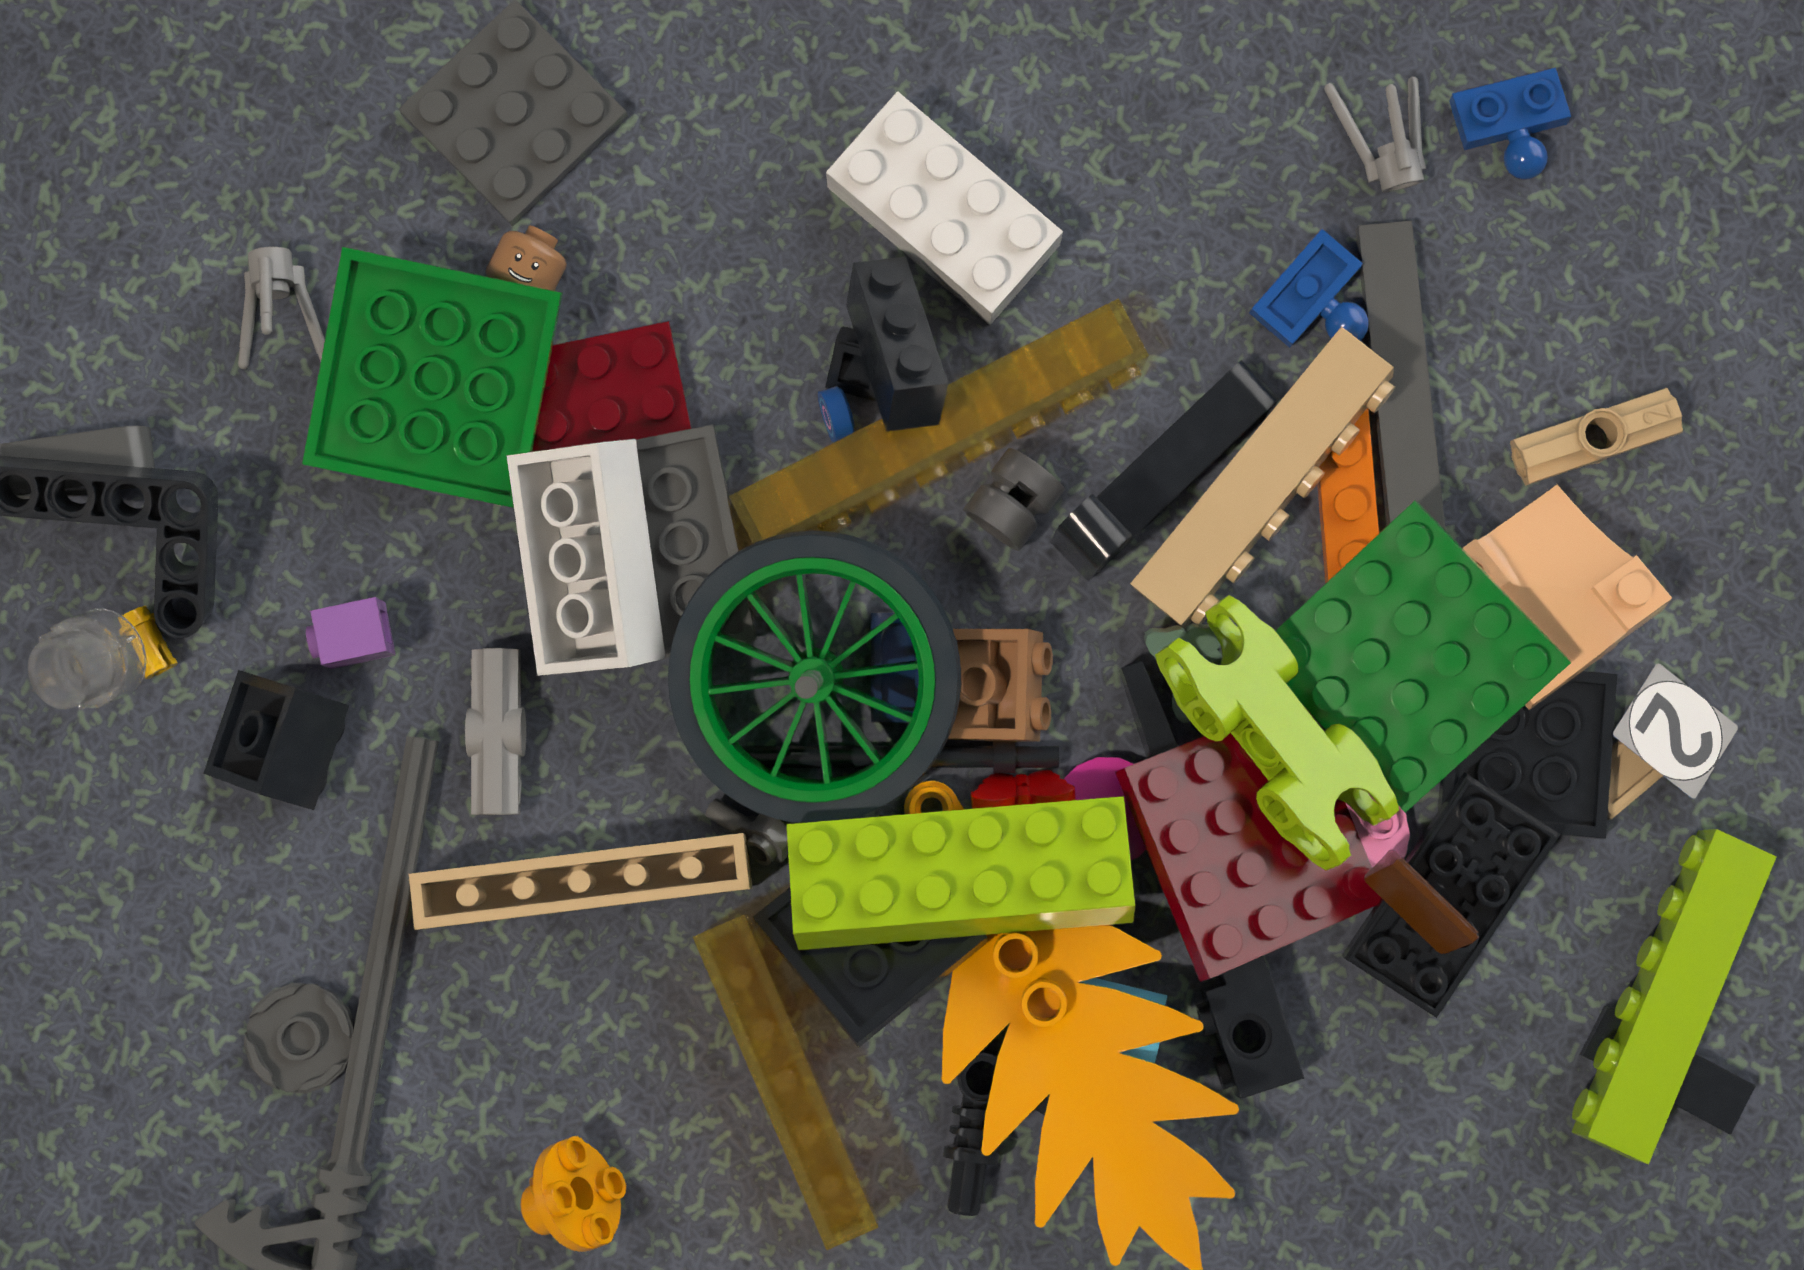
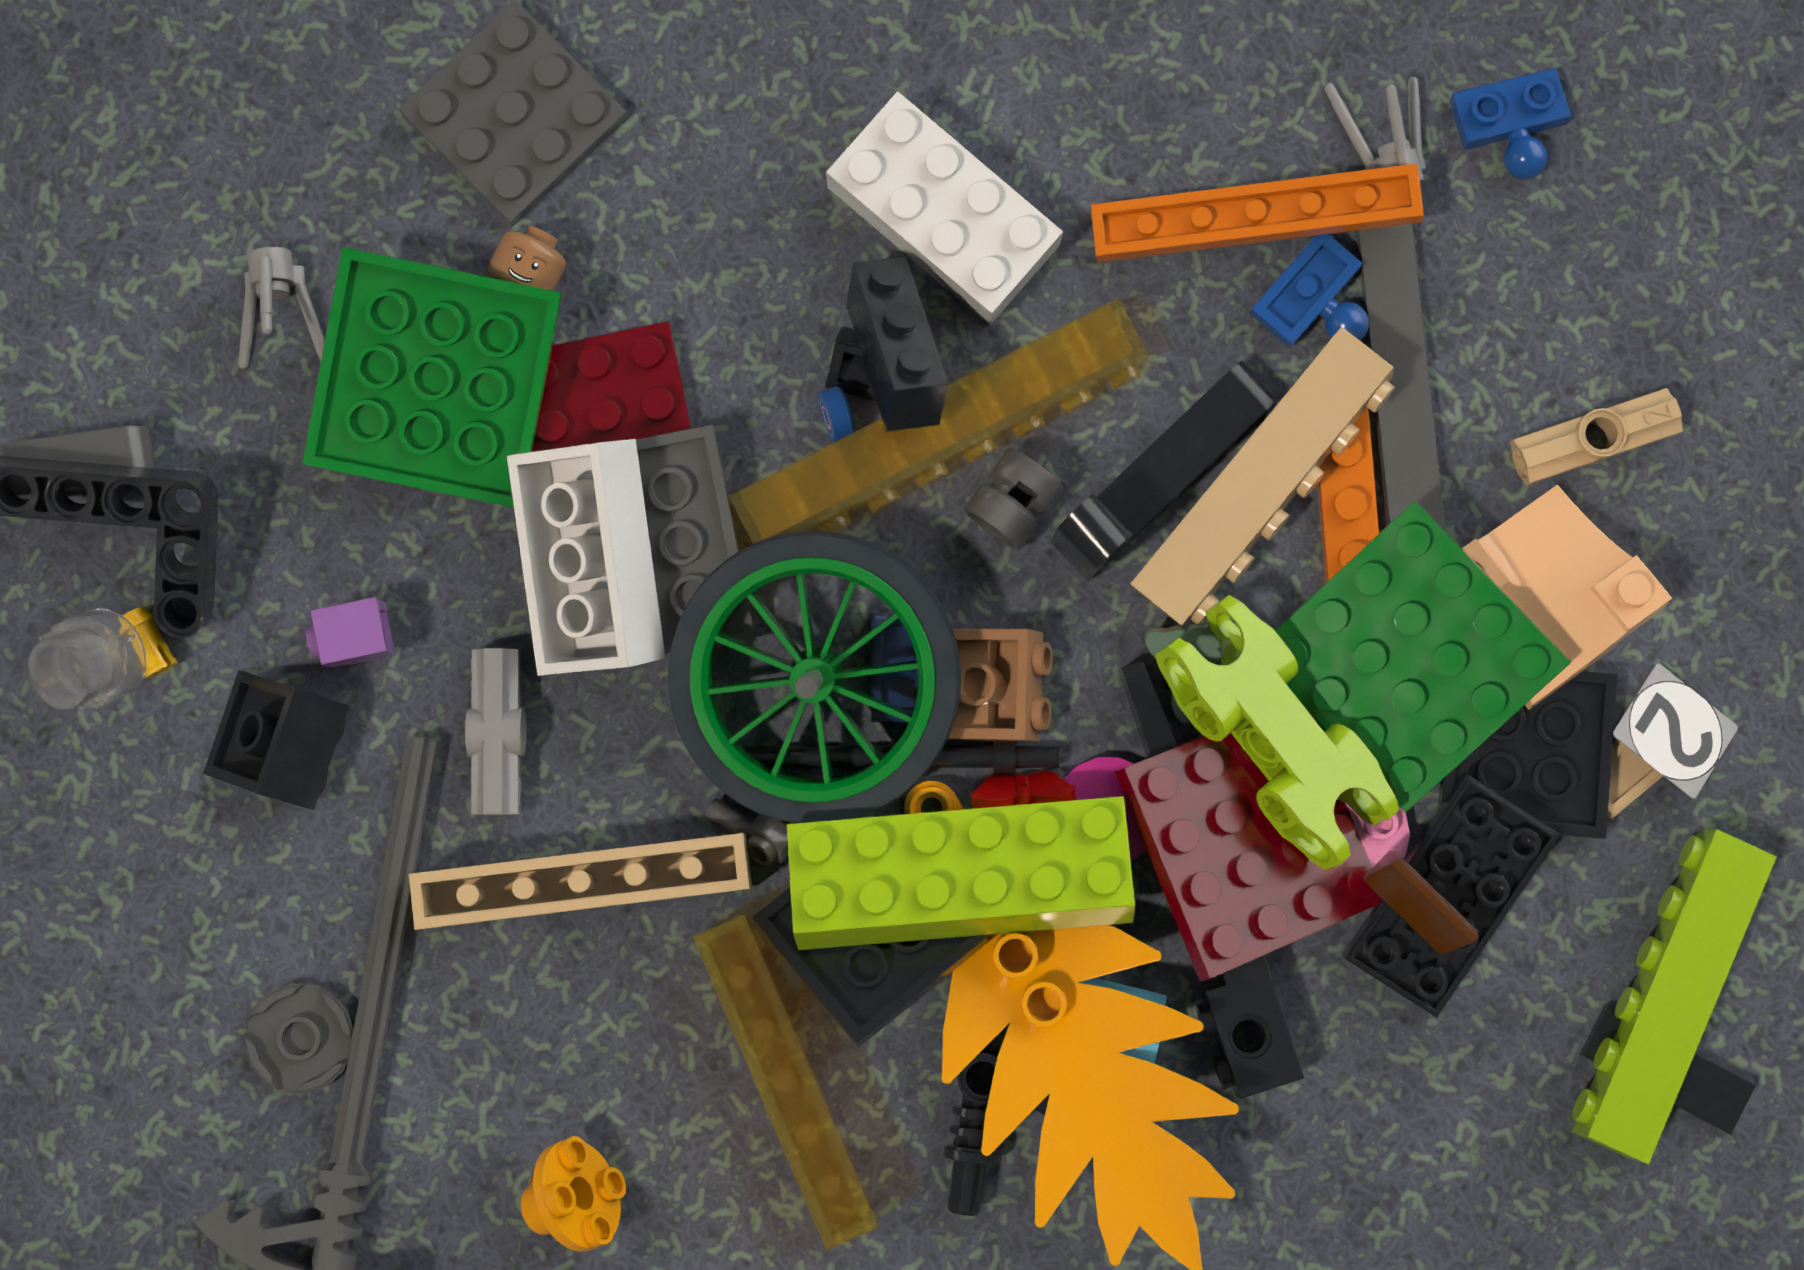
none -> orange plate [1091,163,1424,263]

